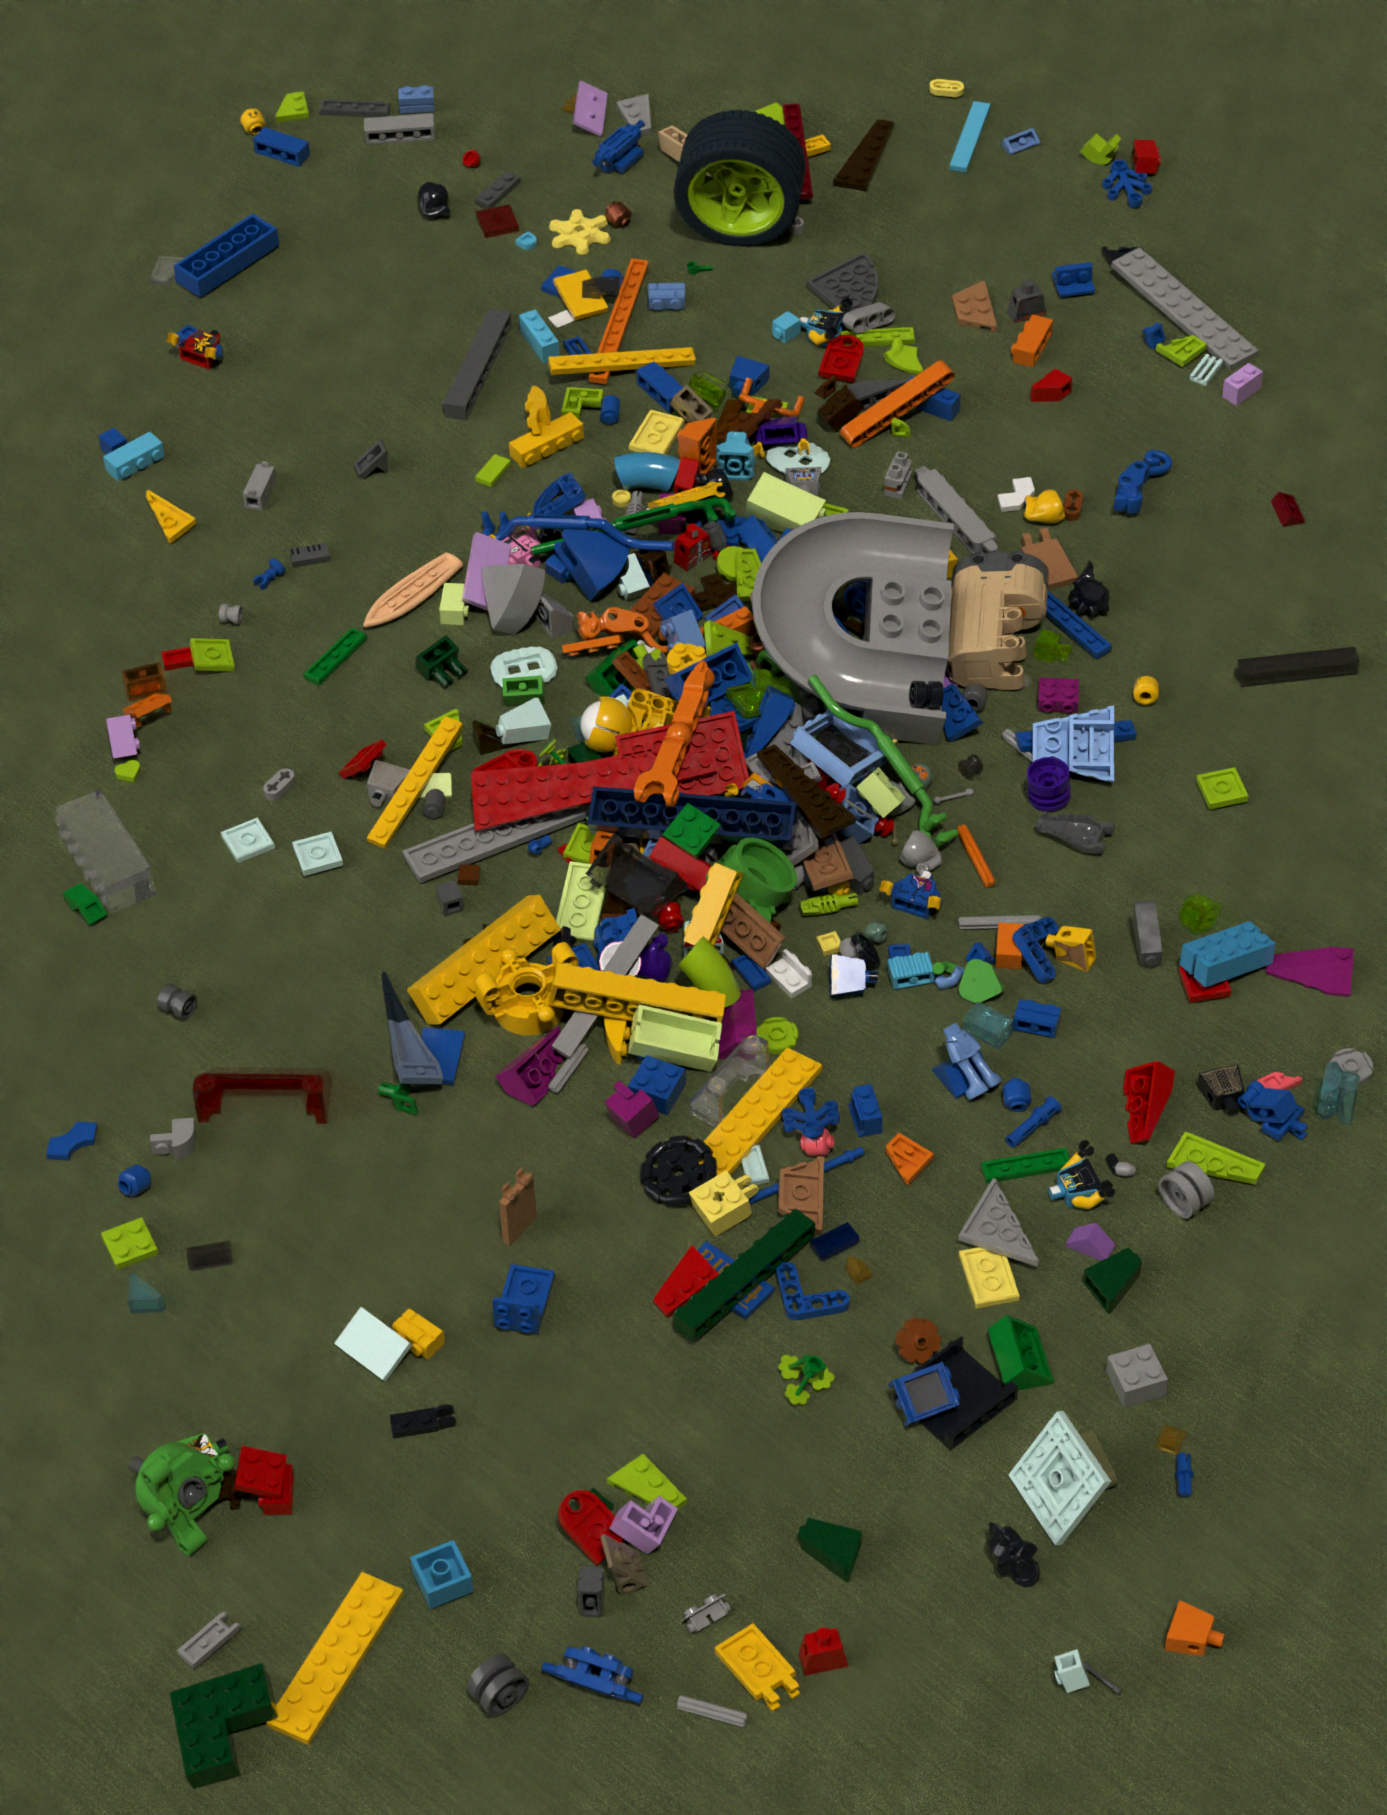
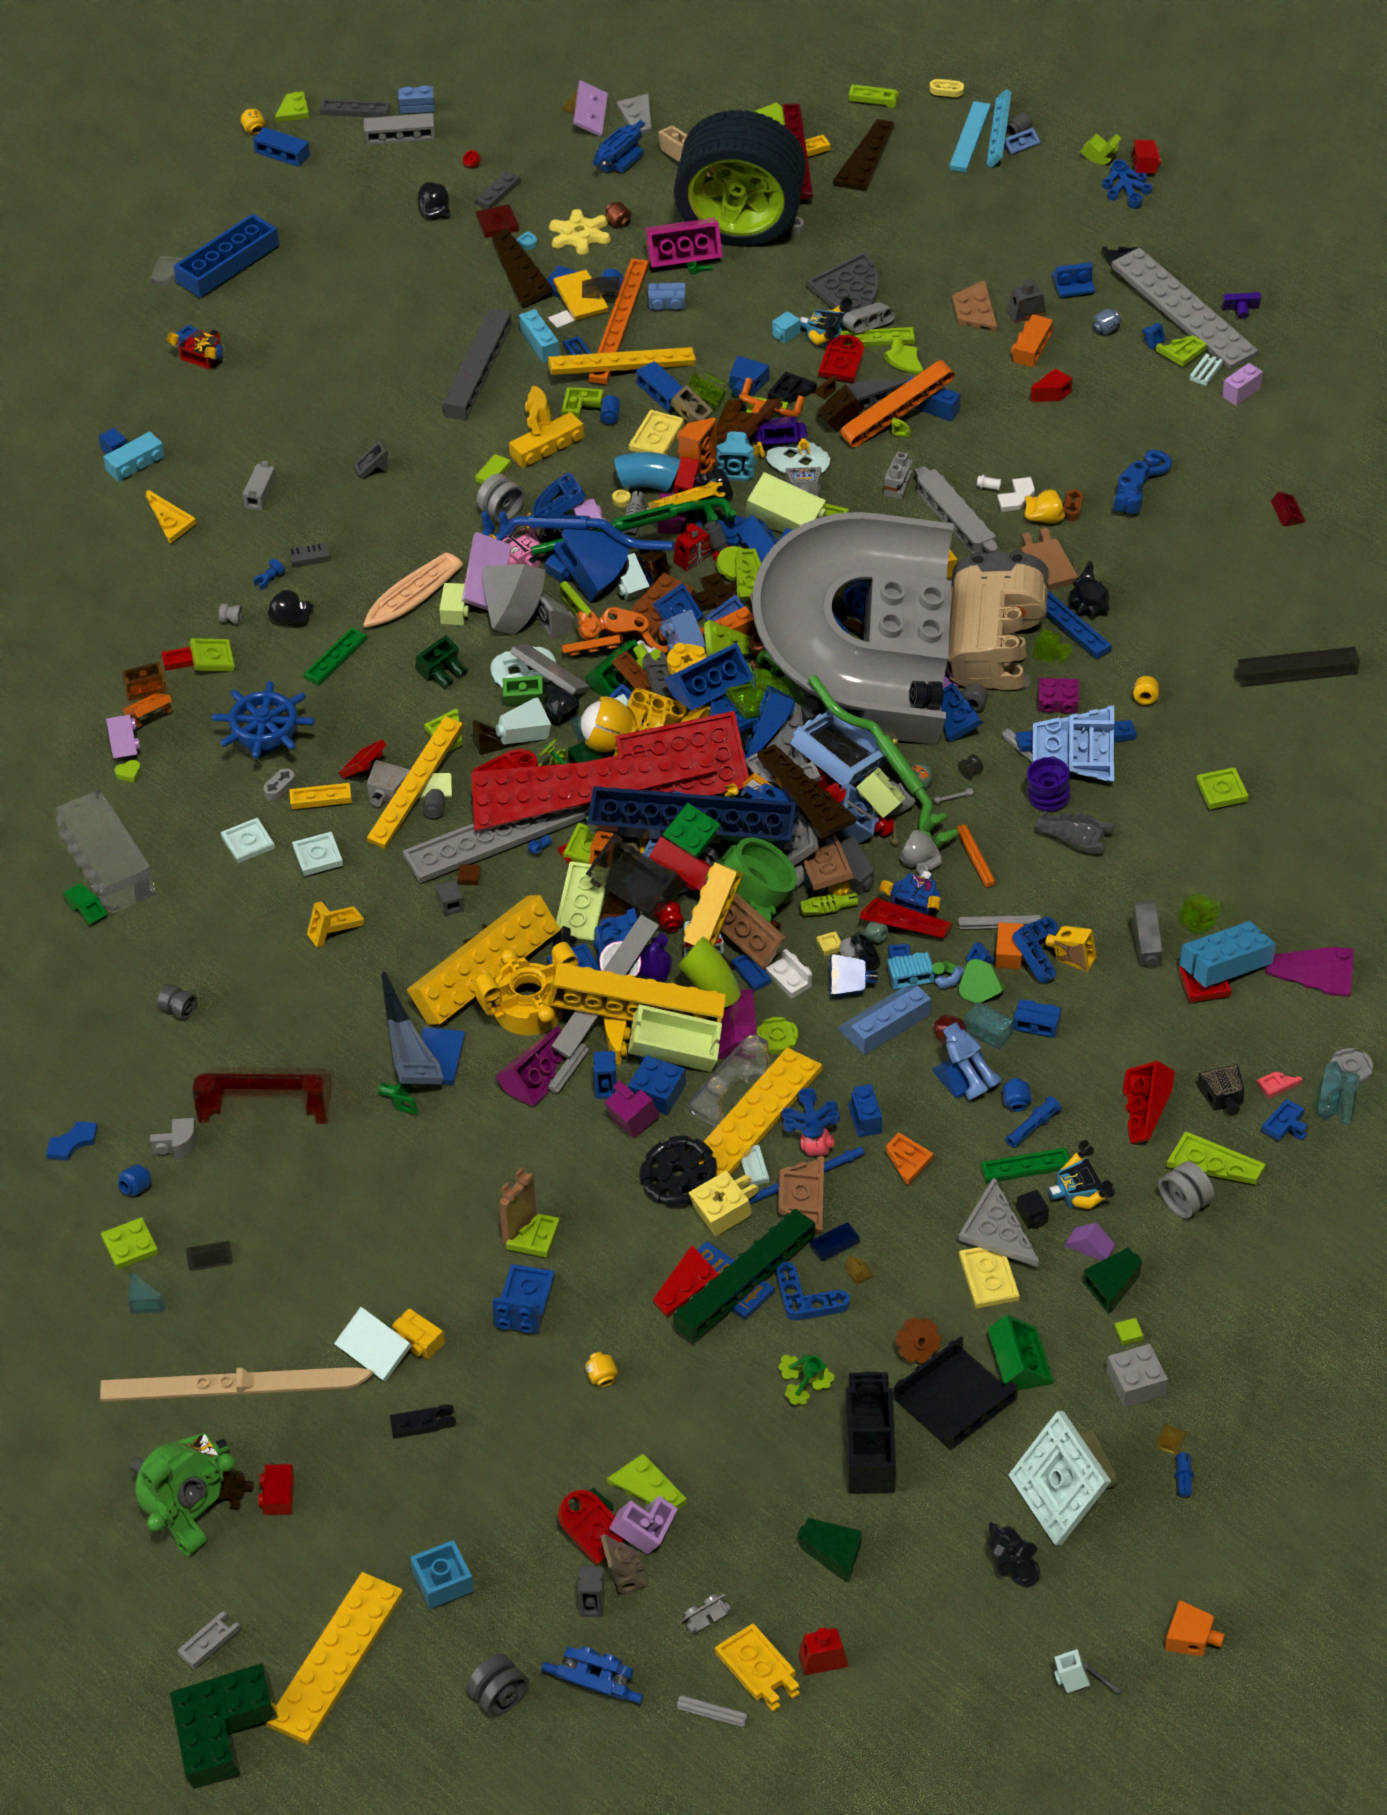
red plate [233,1445,287,1499] -> none
orange piece [634,660,715,807] -> none
window [888,1362,960,1427] -> none
light grey arm [1106,1153,1136,1177] -> none
blue hinge [1238,1081,1298,1123] -> none
none -> tan piece [100,1367,373,1402]
none -> blue piece [212,681,315,759]
none -> black piece [268,590,314,625]
none -> yellow plate [289,783,352,809]
none -> yellow bracket [307,901,364,947]
none -> light grey wheel [476,473,525,522]
none -> dark brown wing [491,228,554,309]
none -> lime wing [506,1214,560,1258]
none -> light grey tile [510,644,591,695]
none -> black piece [544,684,580,724]
none -> lime tile [560,581,606,639]
none -> yellow head [585,1352,618,1388]
none -> blue brick [594,1051,617,1099]
none -> dark pink brick [645,218,722,267]
none -> black wing [768,371,817,402]
none -> medium blue slope [838,986,931,1055]
none -> black piece [846,1371,896,1493]
none -> lime plate [848,85,899,108]
none -> red wing [860,898,953,938]
none -> clear red head [933,1014,966,1043]
none -> white pin [977,474,1001,491]
none -> medium azure tile [987,89,1012,168]
none -> dark grey brick [1007,112,1032,136]
none -> black brick [1017,1190,1049,1229]
none -> sand blue head [1093,308,1121,336]
none -> lime tile [1114,1318,1144,1345]
none -> dark purple tile [1222,292,1261,319]

